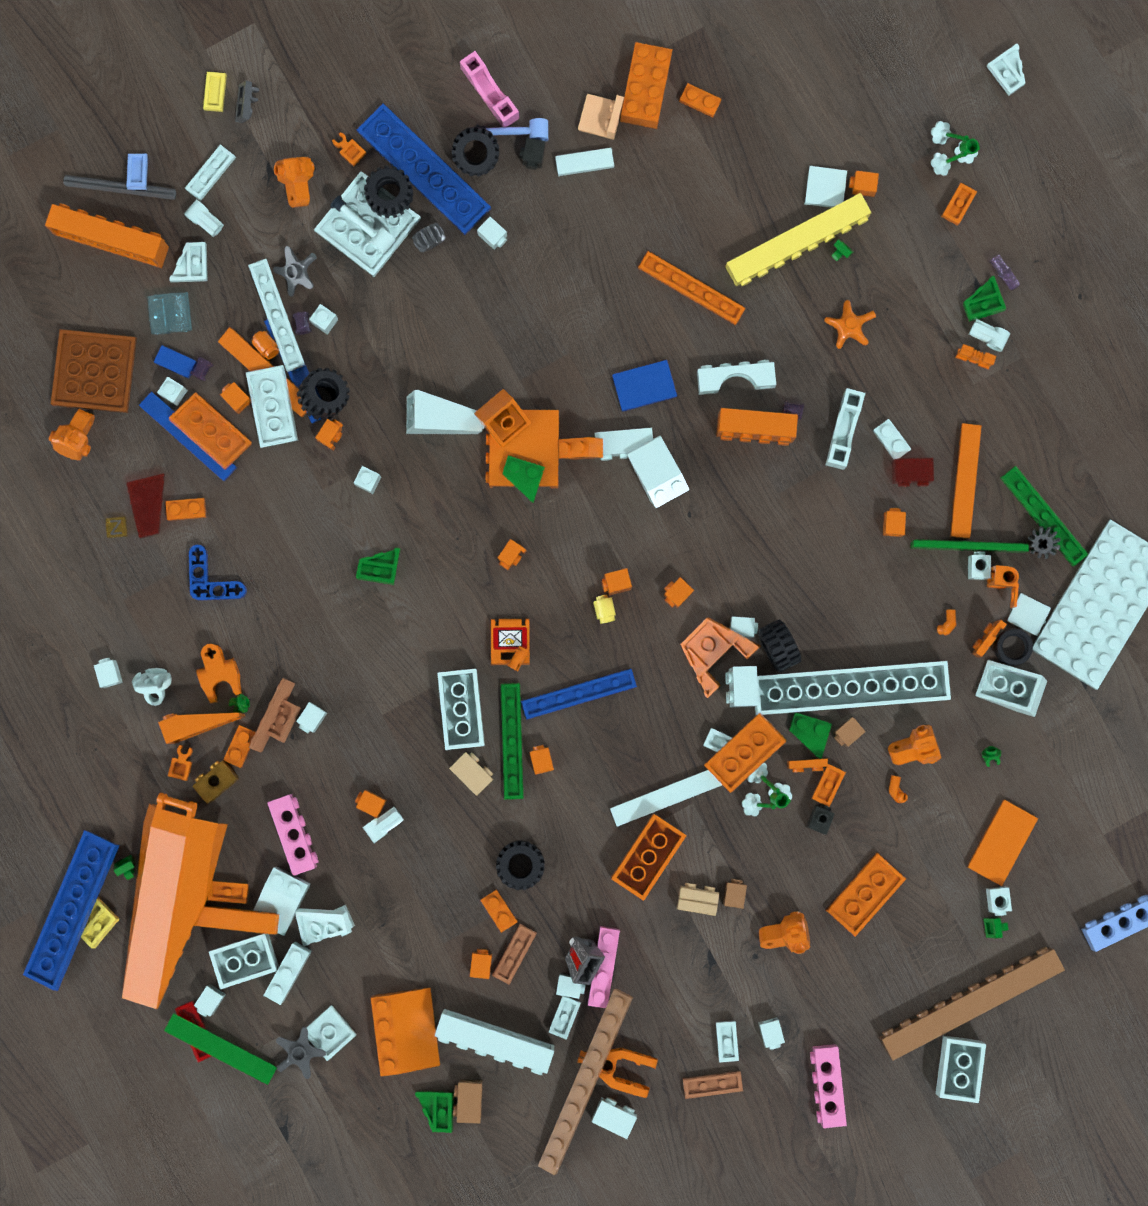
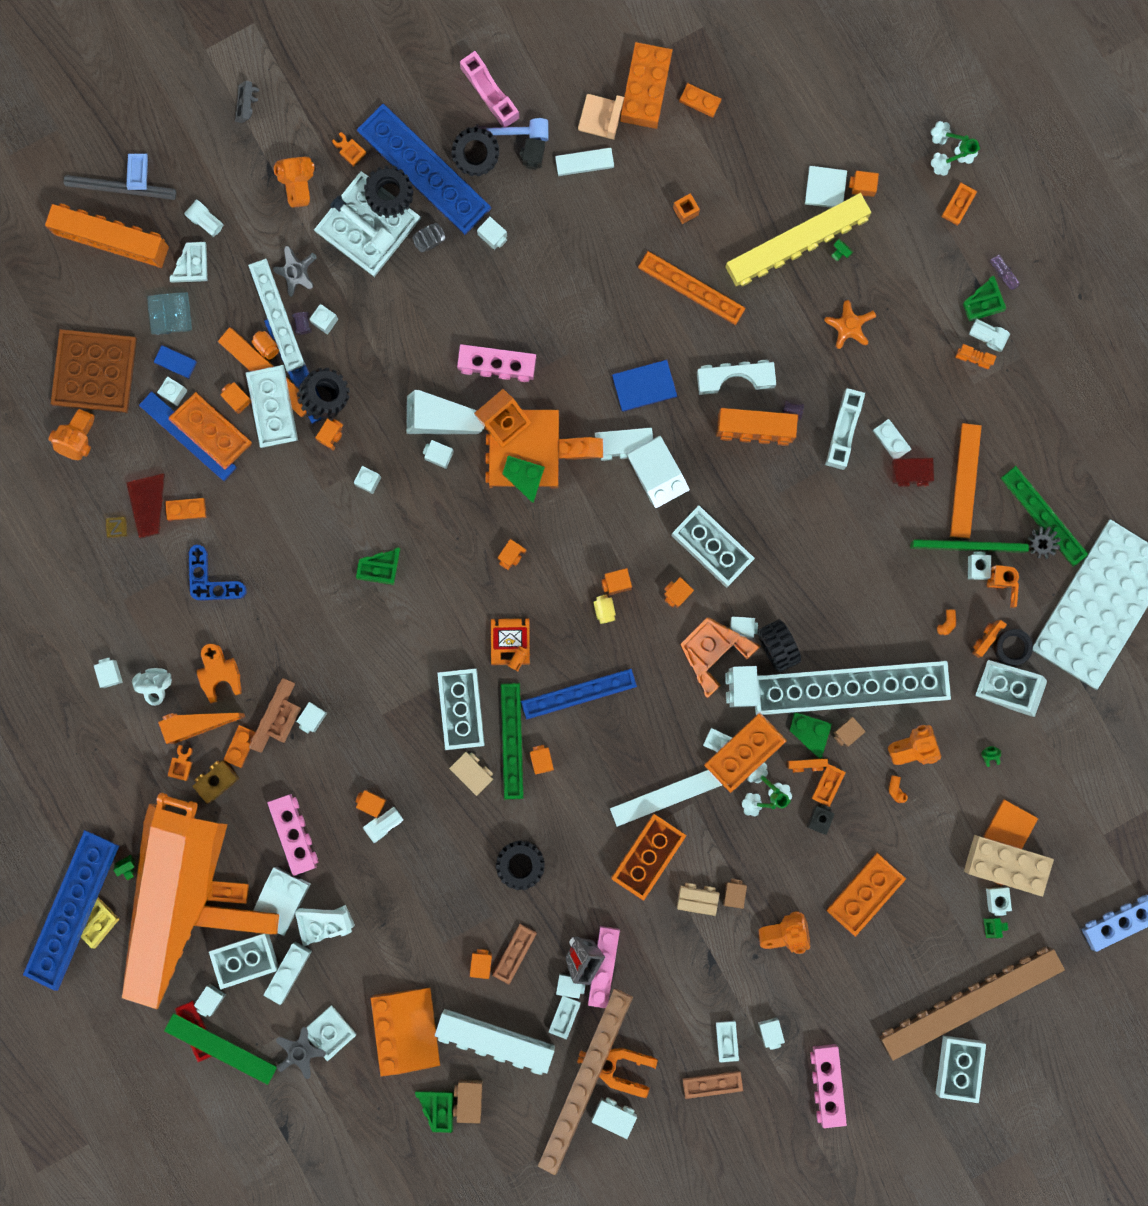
light aqua tile [185,145,236,201] -> none
clear purple bush [190,357,213,382] -> none
light yellow tile [203,72,227,112] -> none
green plate [229,694,250,713] -> none
orange plate [480,889,518,933] -> none
orange brick [883,508,906,537] -> none
light aqua wing [987,44,1025,96] -> none
light aqua piece [1007,593,1051,636] -> none
none -> light aqua brick [423,440,454,469]
none -> bright pink brick [457,344,536,382]
none -> light aqua brick [671,506,755,588]
none -> orange brick [673,193,700,224]
none -> tan brick [964,835,1054,897]

